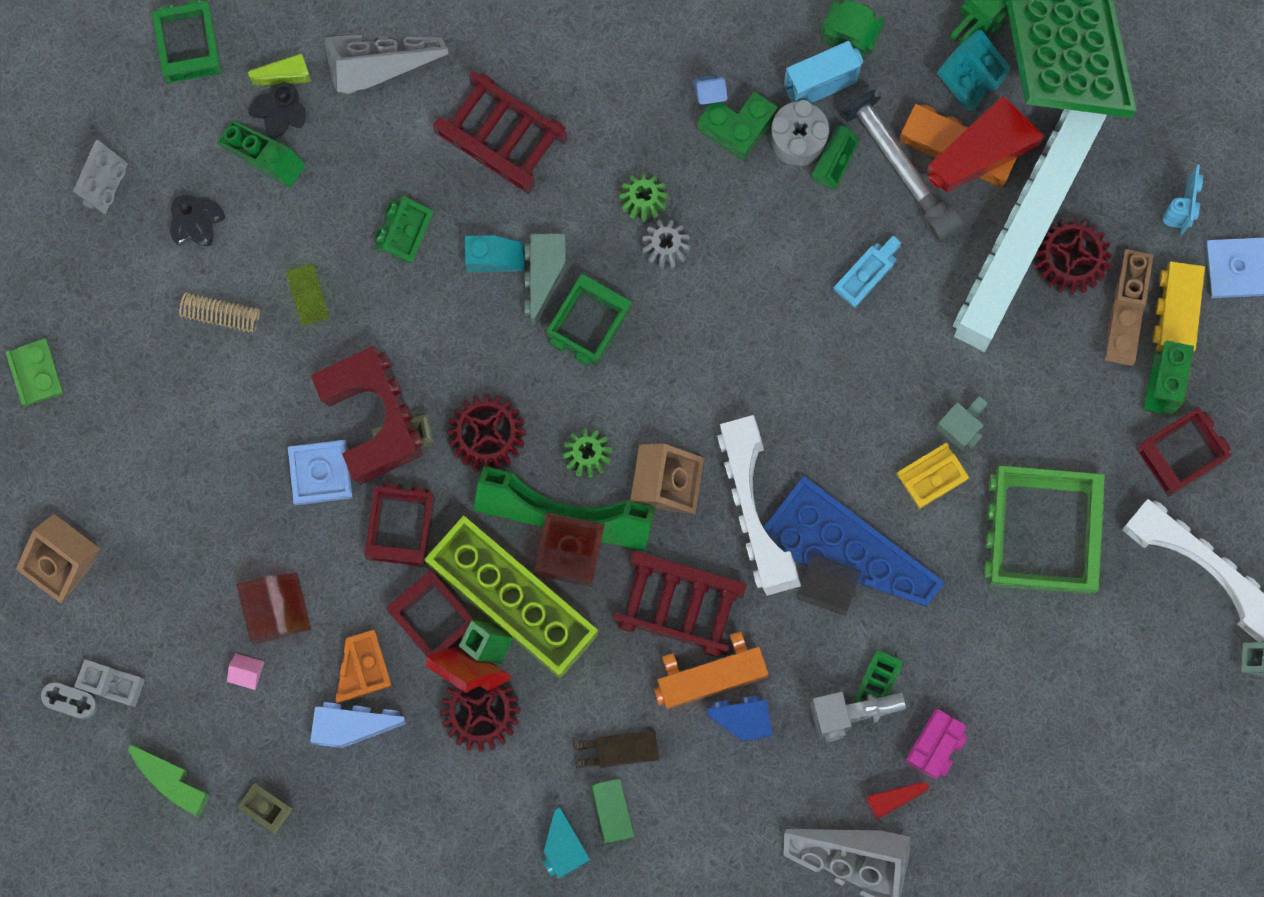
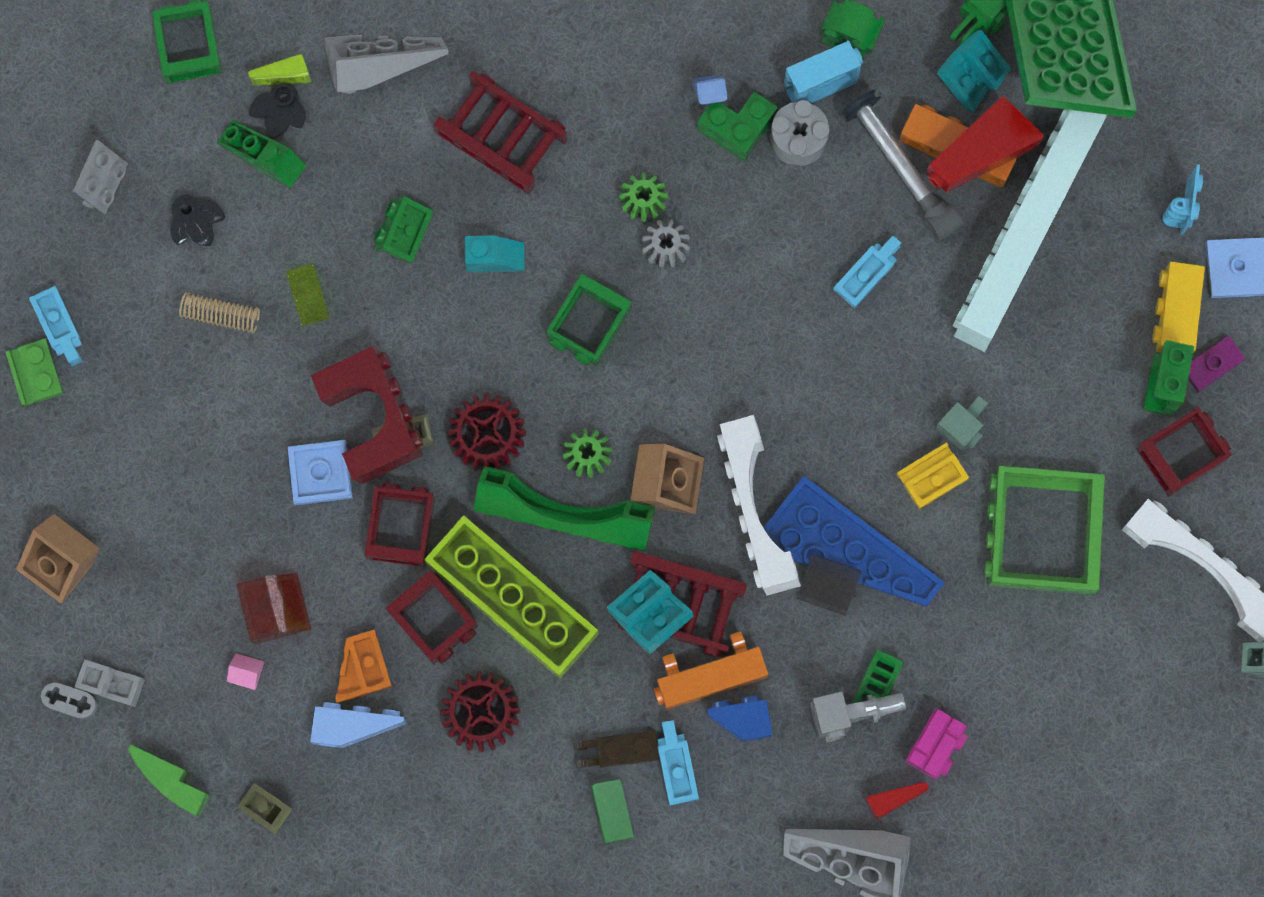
red slope [426,648,511,693] -> none
green brick [459,620,513,664] -> none
sand green slope [525,234,566,325] -> none
clear red slope [534,513,605,587] -> none
teal slope [542,807,590,879] -> none
green brick [811,125,859,190] -> none
dark red gear [1034,217,1112,295] -> none
medium nougat slope [1105,249,1153,366] -> none
none -> medium azure hinge [29,286,82,367]
none -> teal slope [607,570,693,654]
none -> medium azure hinge [657,720,699,806]
none -> magenta plate [1188,336,1246,393]

